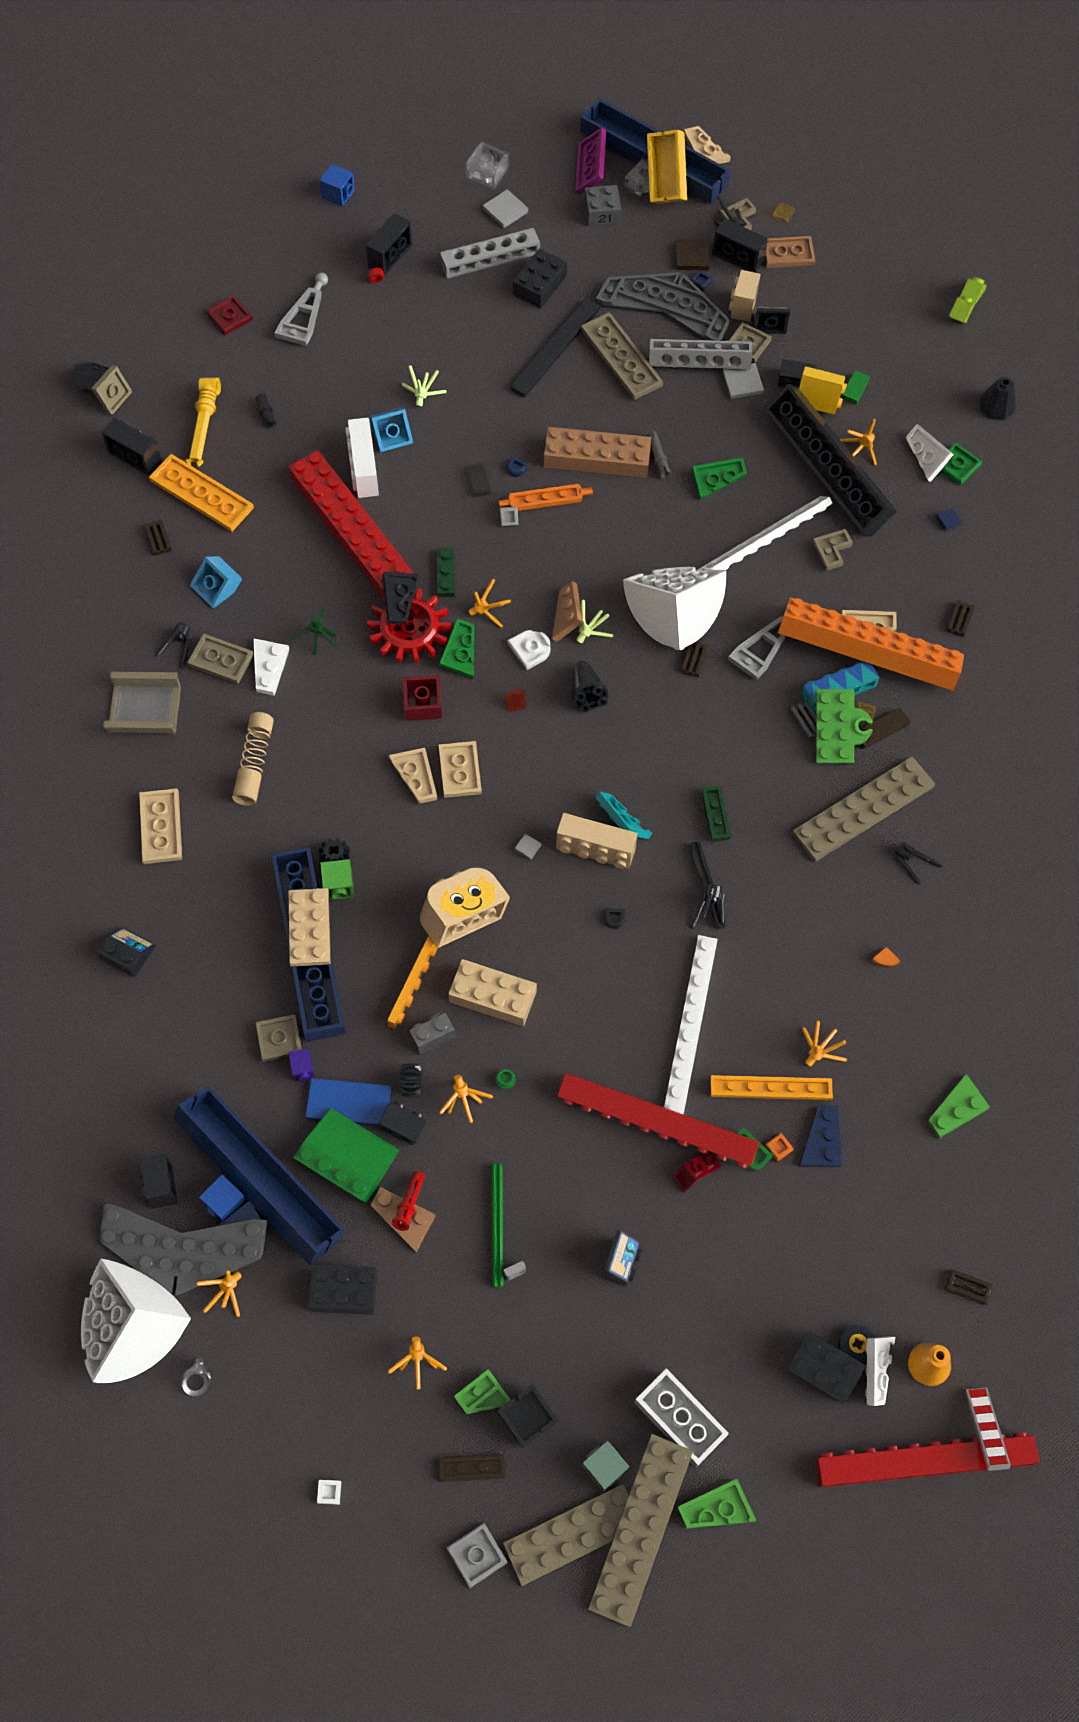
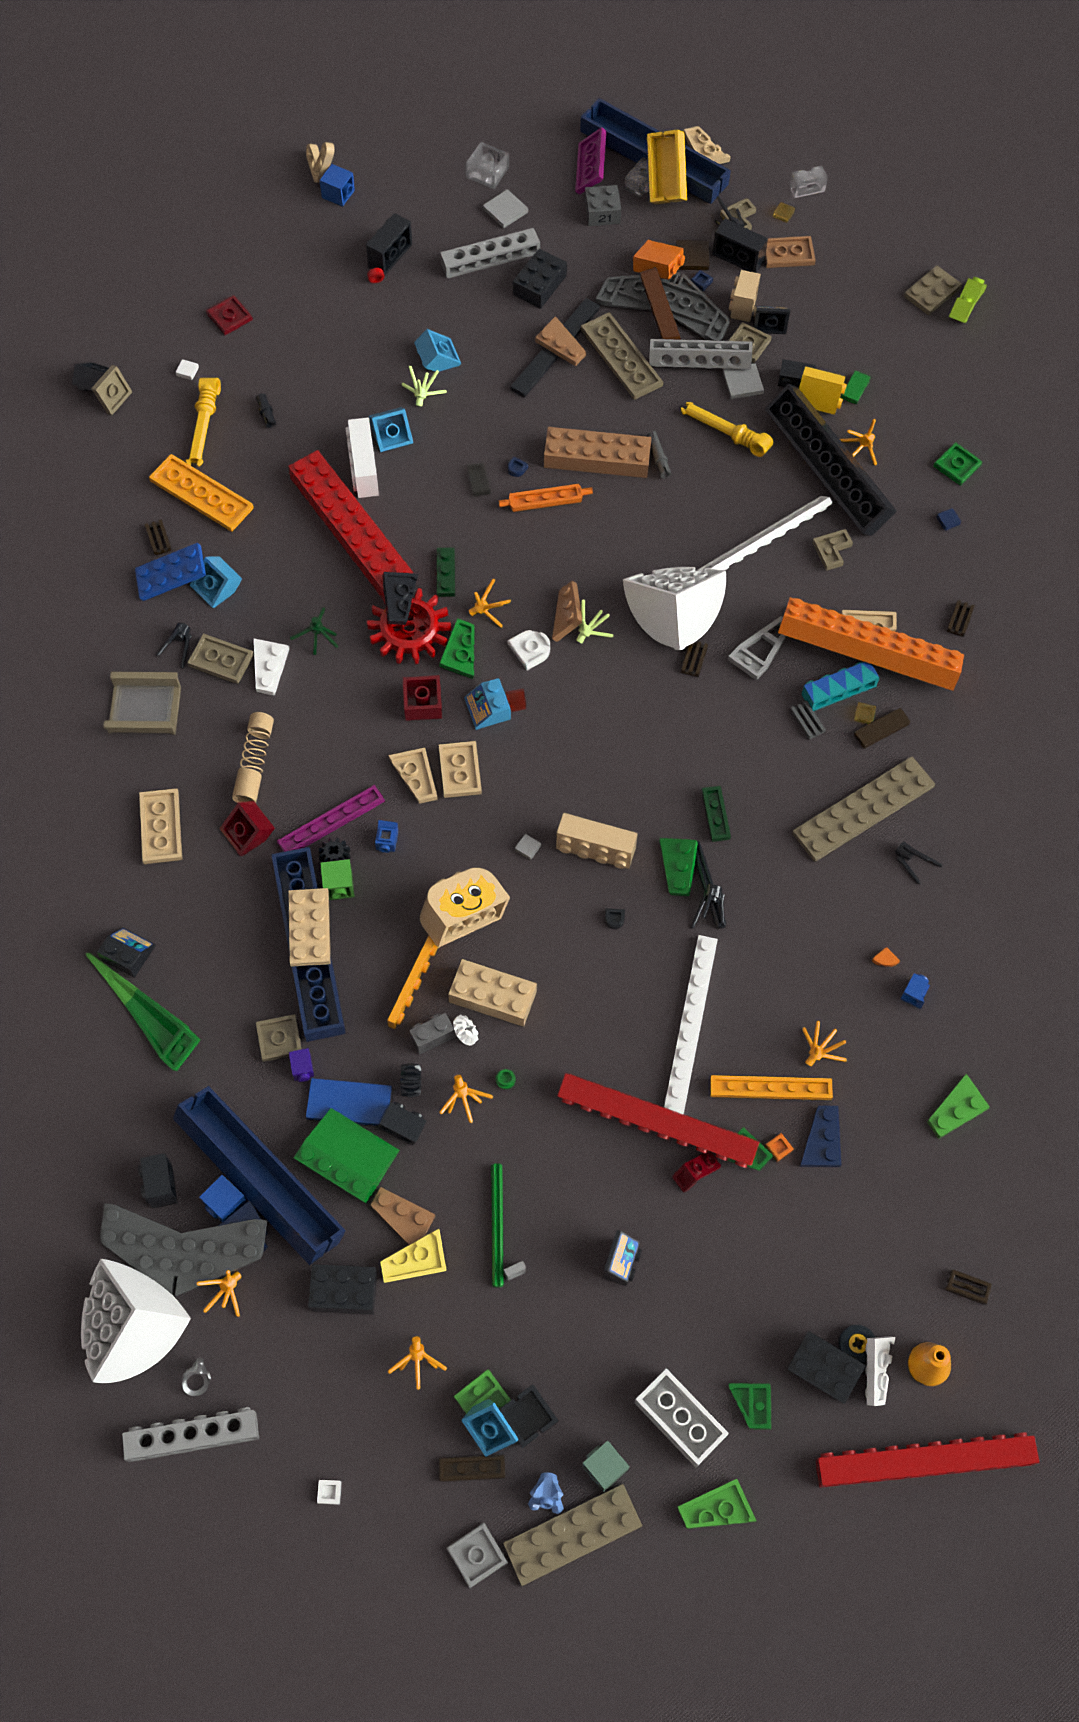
black brick [101,417,162,476] -> none
light grey plate [275,273,328,346] -> none
red pin [391,1171,425,1231] -> none
light grey tile [500,507,518,526] -> none
black cone [572,661,608,713] -> none
dark tan plate [588,1434,693,1627] -> none
teal wing [595,791,653,839] -> none
green wing [692,457,747,500] -> none
bright green plate [816,689,873,764] -> none
white wing [906,424,954,482] -> none
tile [965,1388,1011,1471] -> none
black cone [980,377,1016,421] -> none
none -> green plate [86,953,201,1071]
none -> light grey brick [122,1407,259,1462]
none -> blue plate [135,542,206,601]
none -> white tile [176,359,199,380]
none -> dark red slope [219,801,275,856]
none -> magenta tile [277,785,385,852]
none -> tan beam [306,142,334,183]
none -> blue window [375,820,399,853]
none -> light yellow wing [381,1229,446,1283]
none -> dark azure slope [414,329,461,371]
none -> white gear [453,1015,479,1046]
none -> dark azure slope [461,1399,519,1457]
none -> dark azure slope [464,678,511,730]
none -> medium blue rock [528,1472,564,1514]
none -> medium nougat wing [535,316,586,366]
none -> orange brick [633,240,685,280]
none -> reddish brown beam [640,267,681,340]
none -> green wing [660,838,698,896]
none -> yellow piece [681,402,773,457]
none -> green wing [729,1383,772,1430]
none -> clear brick [790,166,828,198]
none -> blue window [901,973,930,1009]
none -> dark tan plate [904,266,962,315]

